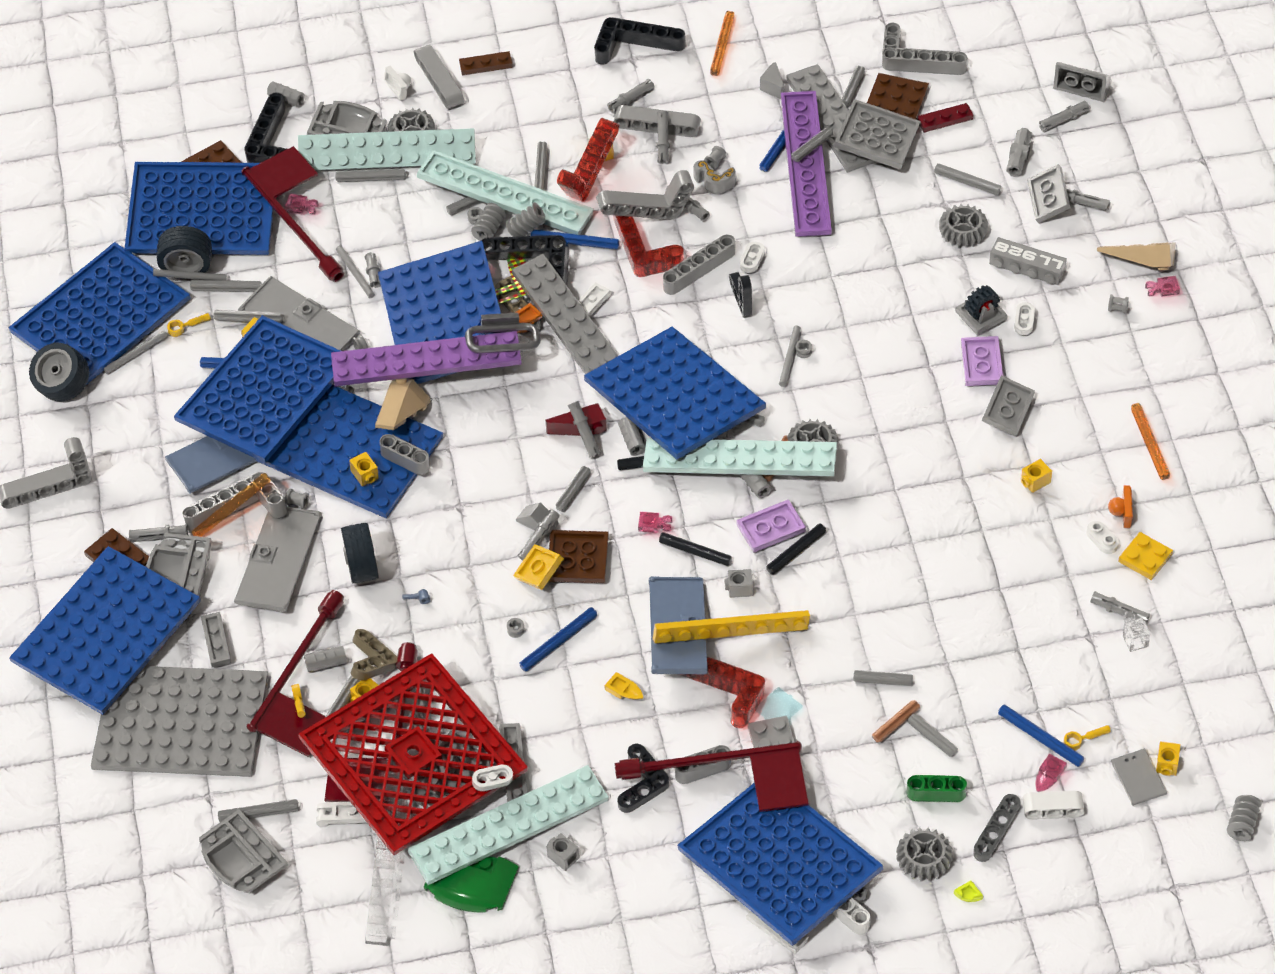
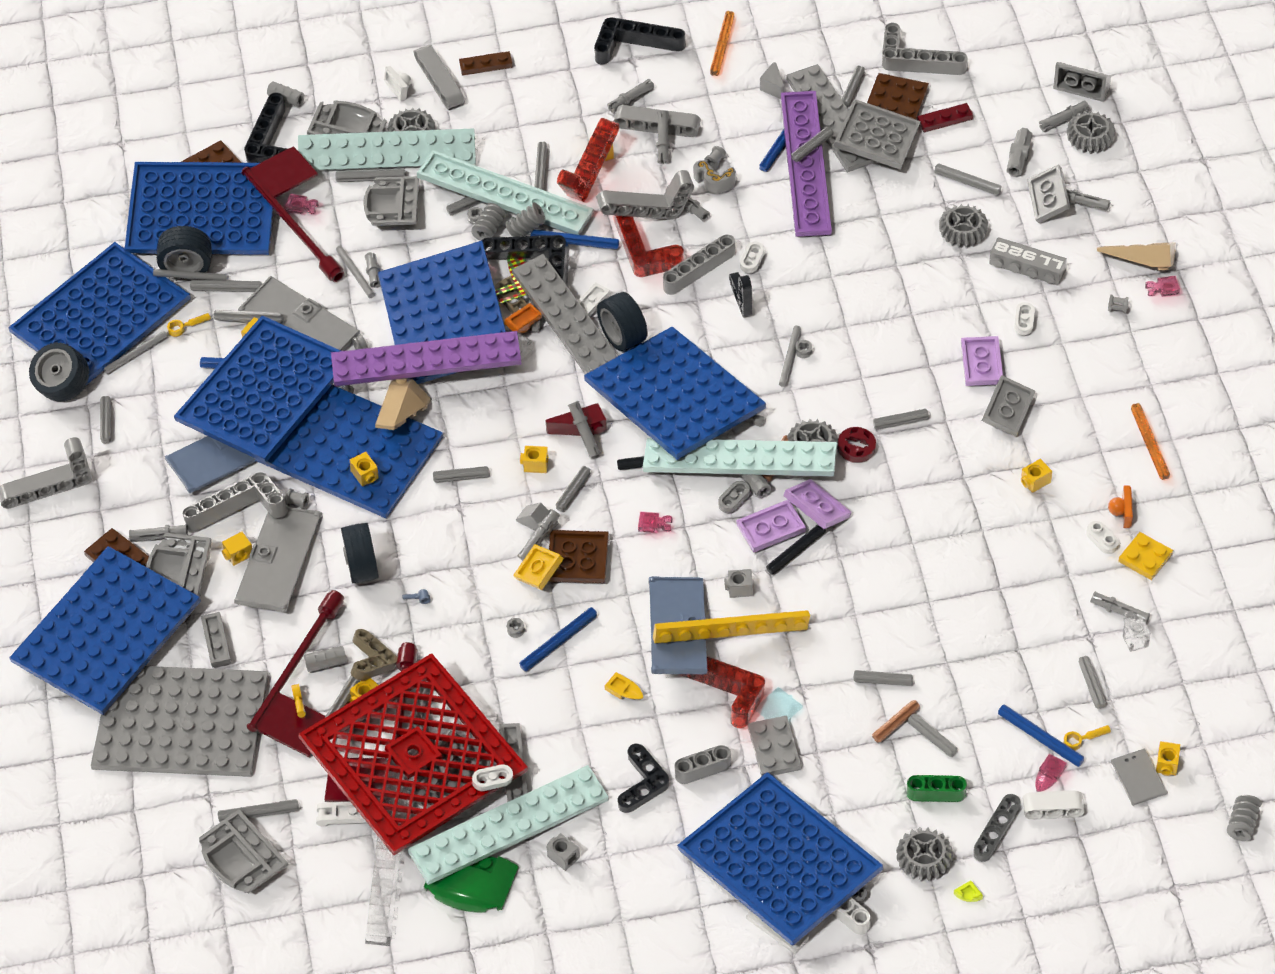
clear orange axle [191,473,271,537] -> none
light grey beam [380,434,430,475] -> none
flat silver bar [465,312,541,353] -> none
dark red flag [614,741,809,812] -> none
light grey axle [618,417,645,456] -> none
black axle [659,532,732,566] -> none
plate [955,285,1007,335] -> none
none -> light grey axle [100,396,111,444]
none -> yellow brick [221,532,252,566]
none -> light grey slope [363,176,419,226]
none -> light grey axle [433,466,489,482]
none -> yellow brick [520,446,549,473]
none -> black wheel [597,292,648,351]
none -> light grey plate [718,481,750,513]
none -> lavender plate [783,479,851,529]
none -> dark red piece [838,427,876,463]
none -> light grey axle [873,408,929,429]
none -> light grey gear [1067,111,1115,153]
none -> light grey axle [1078,656,1106,709]

